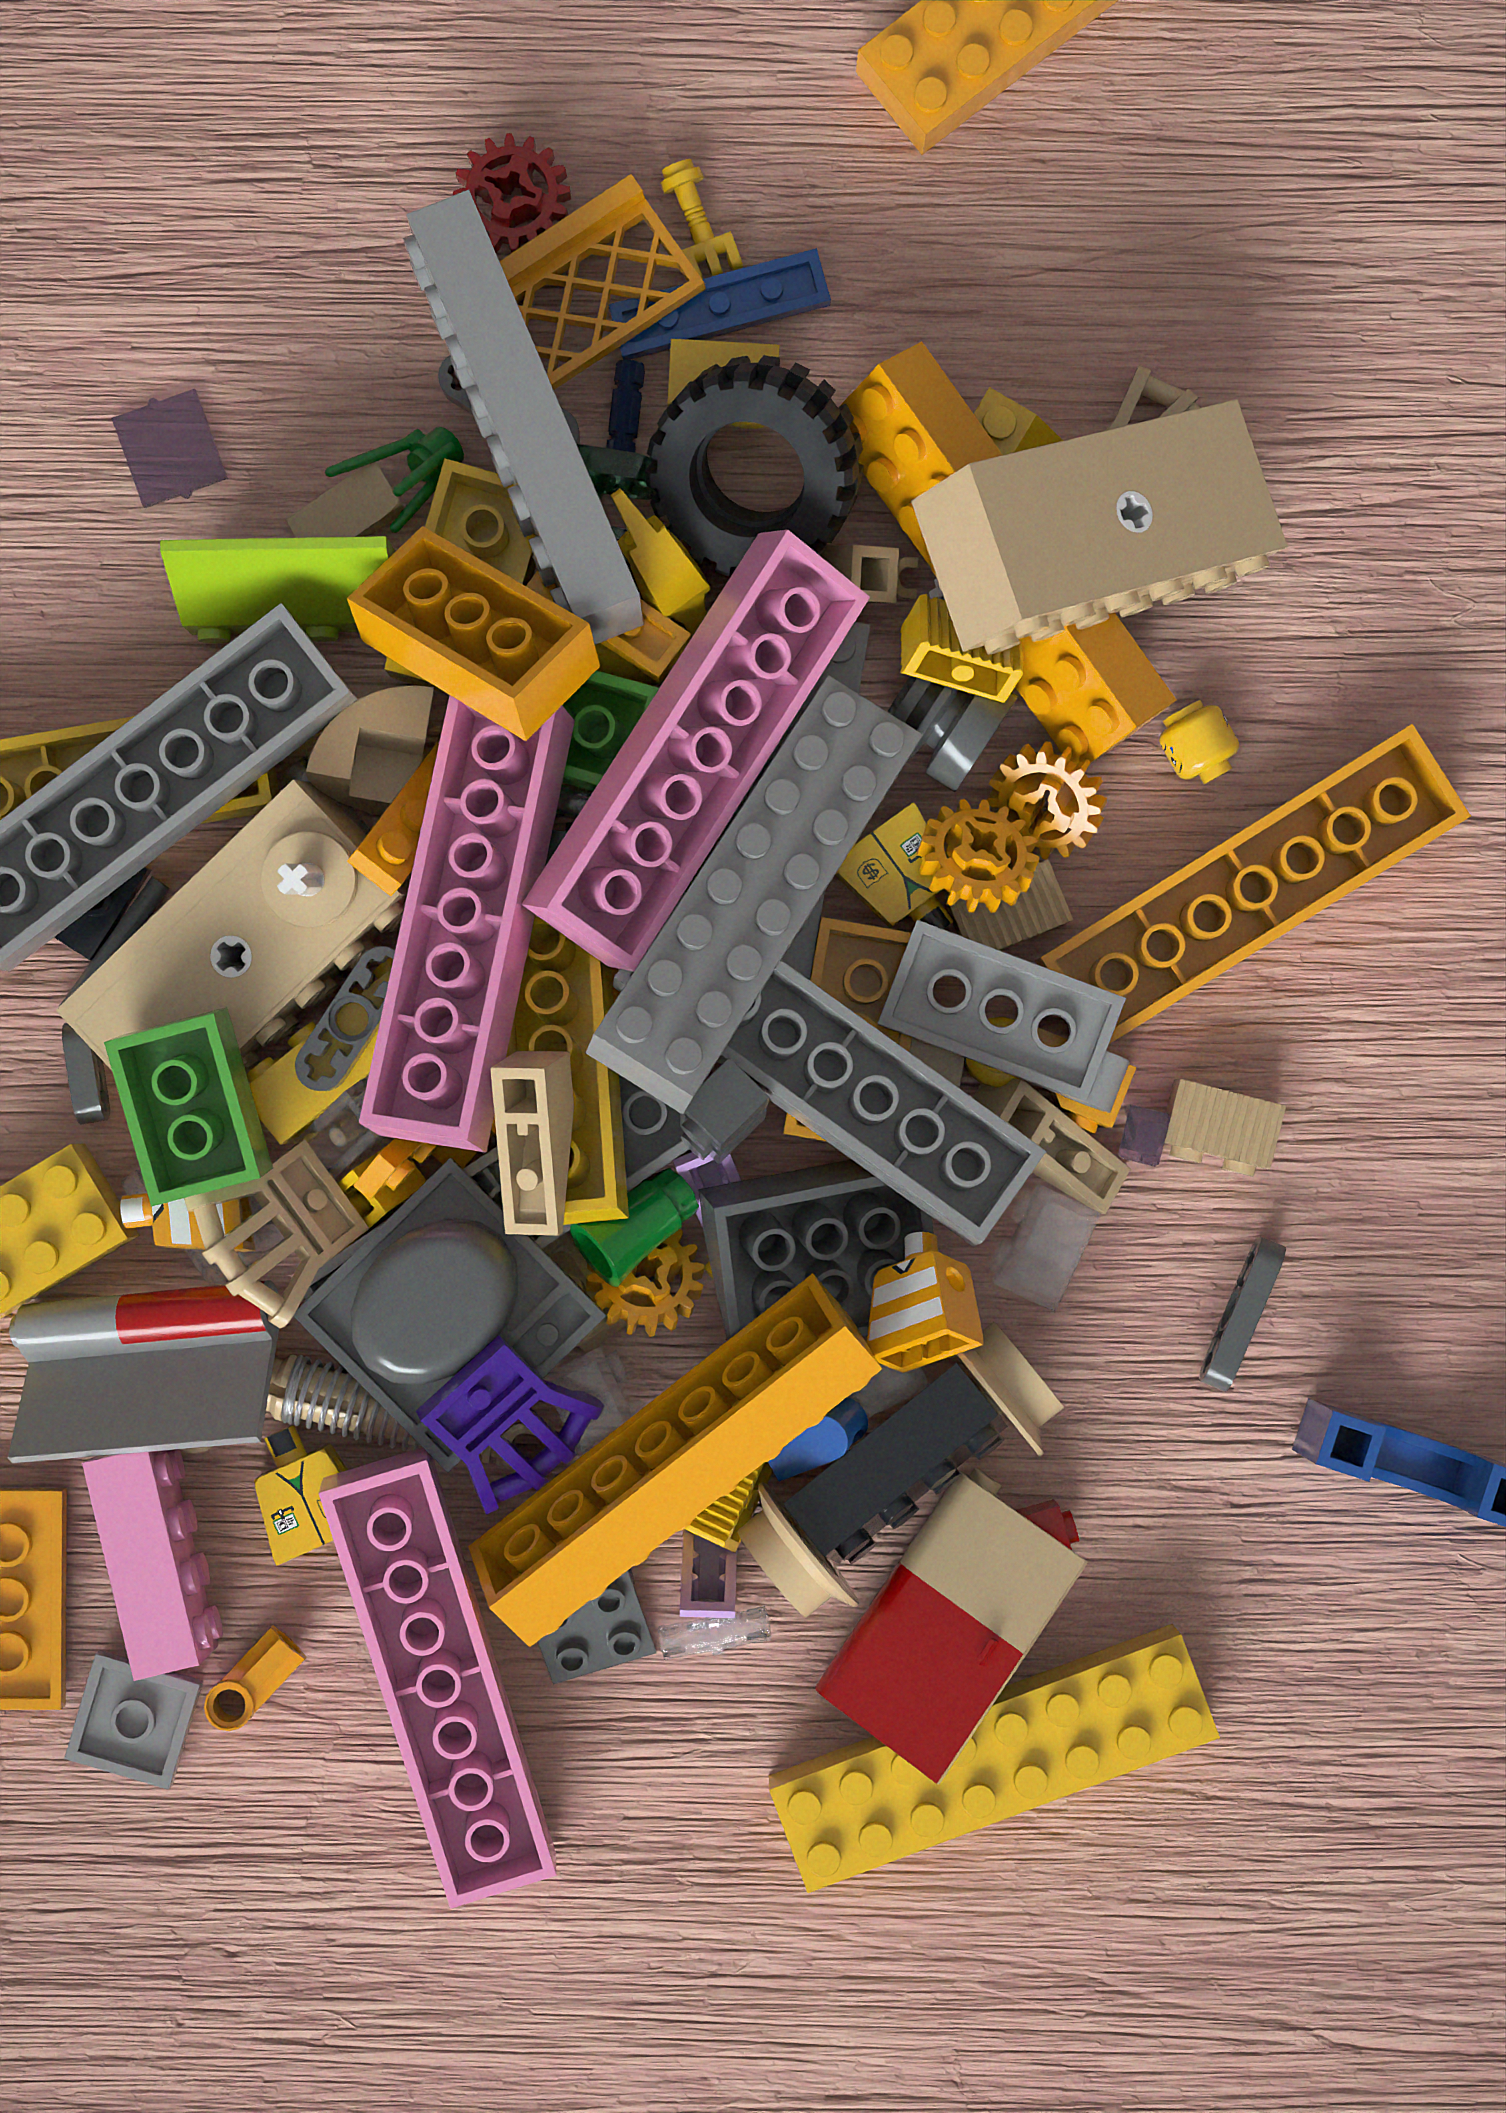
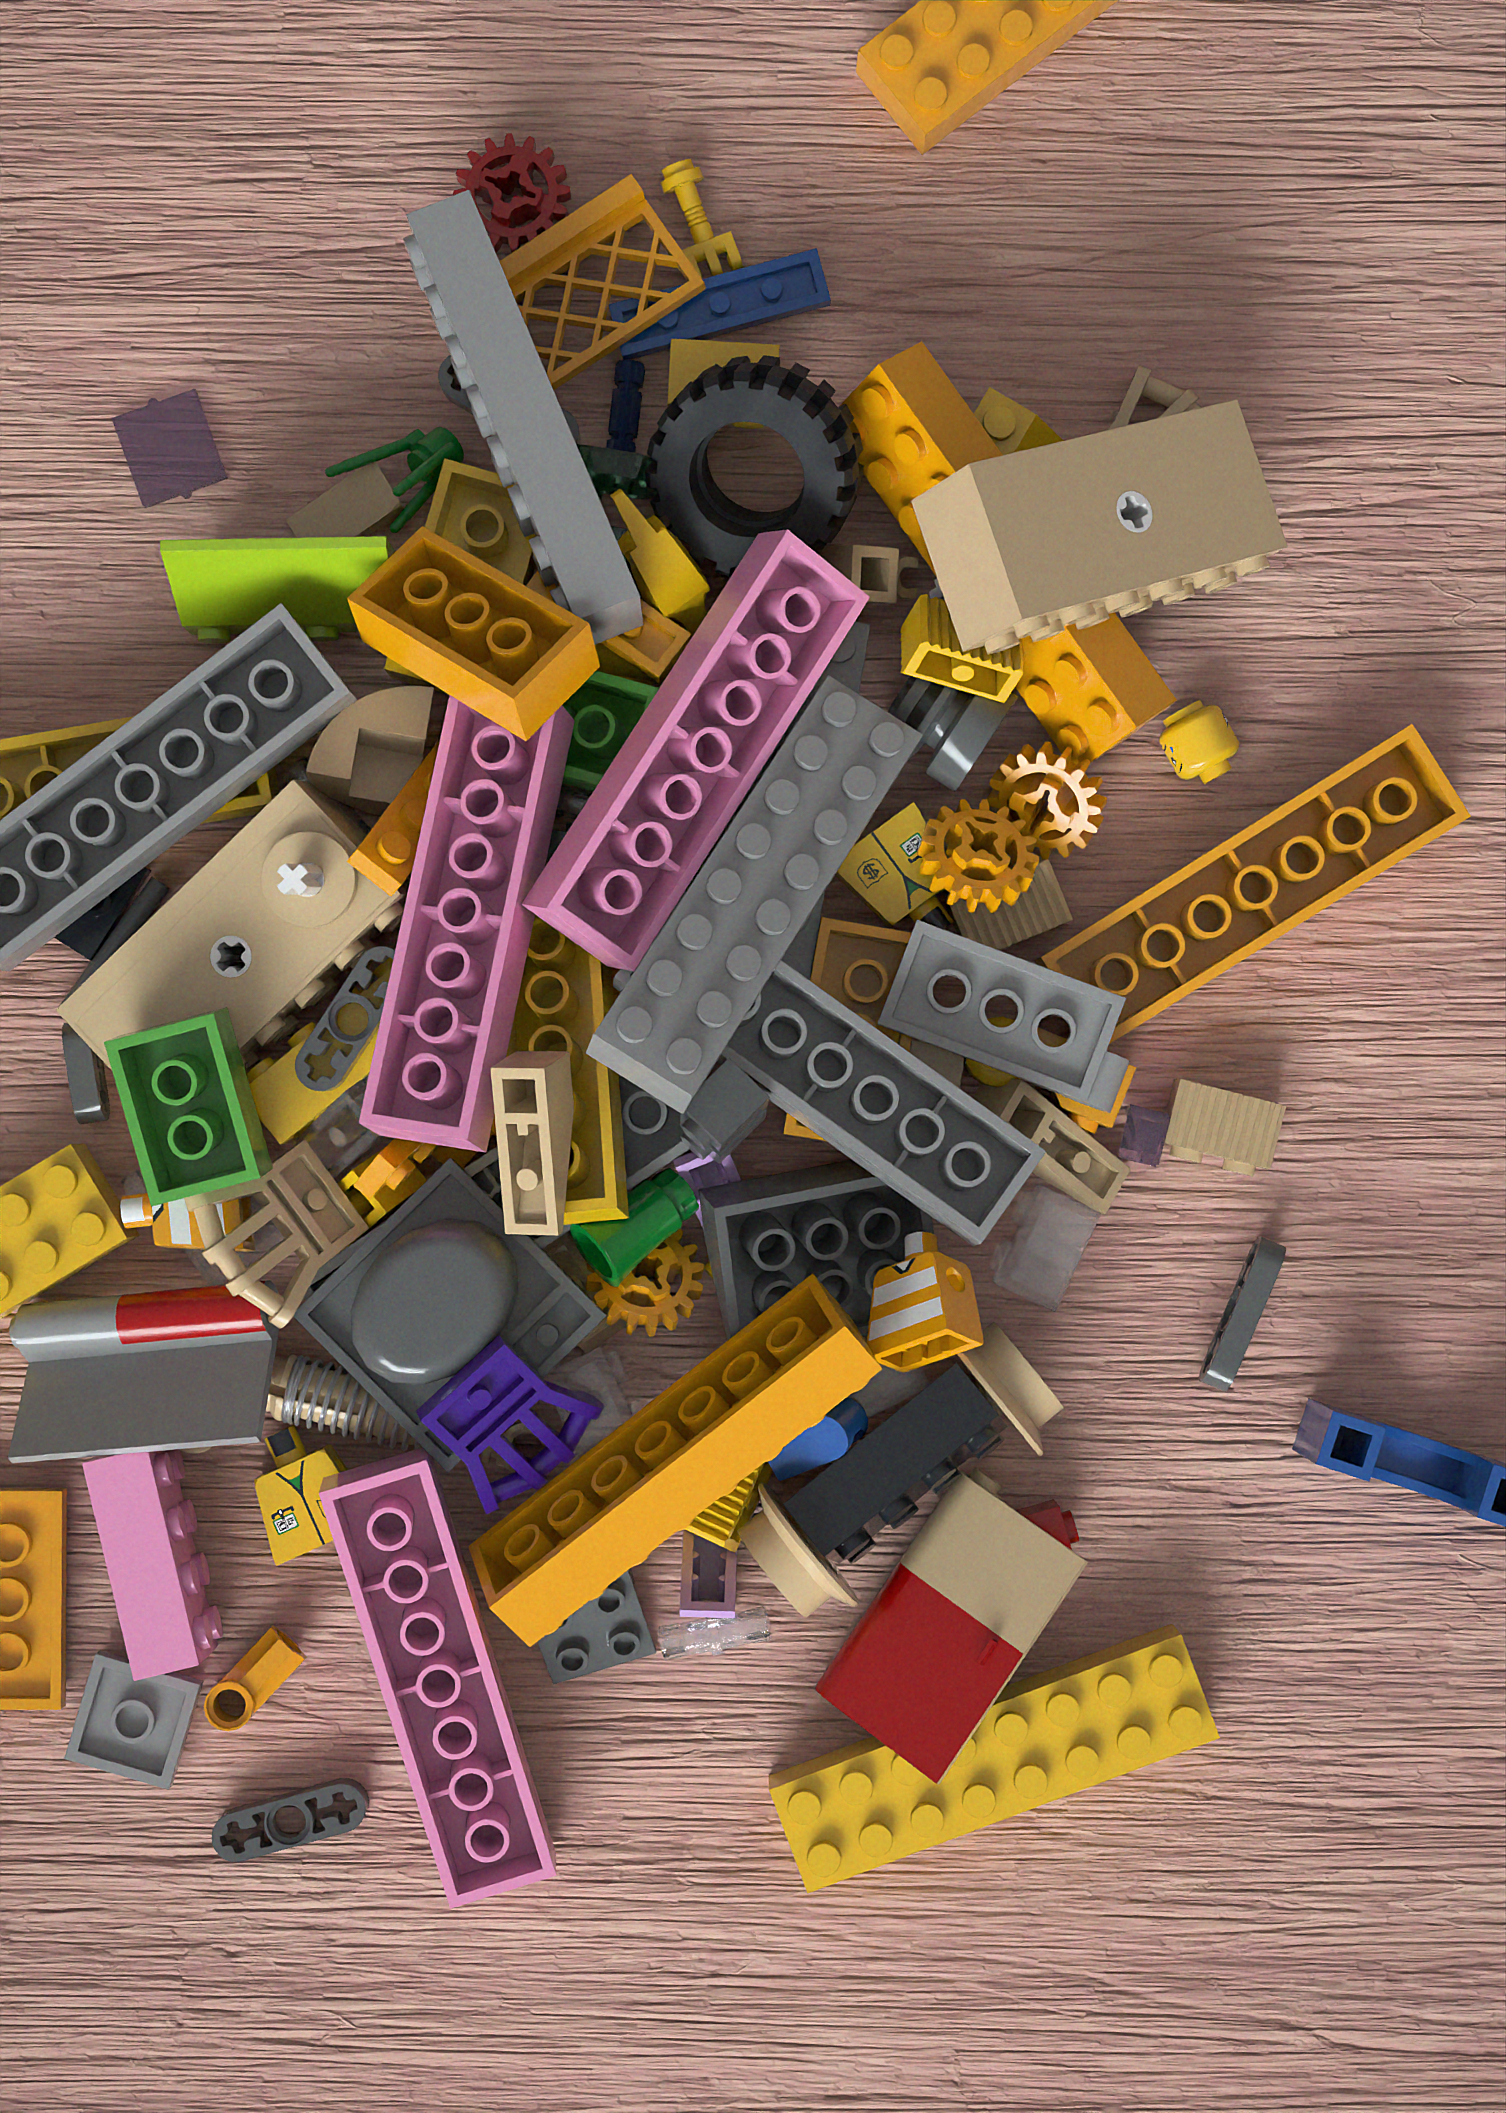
none -> dark grey beam [211,1778,369,1862]

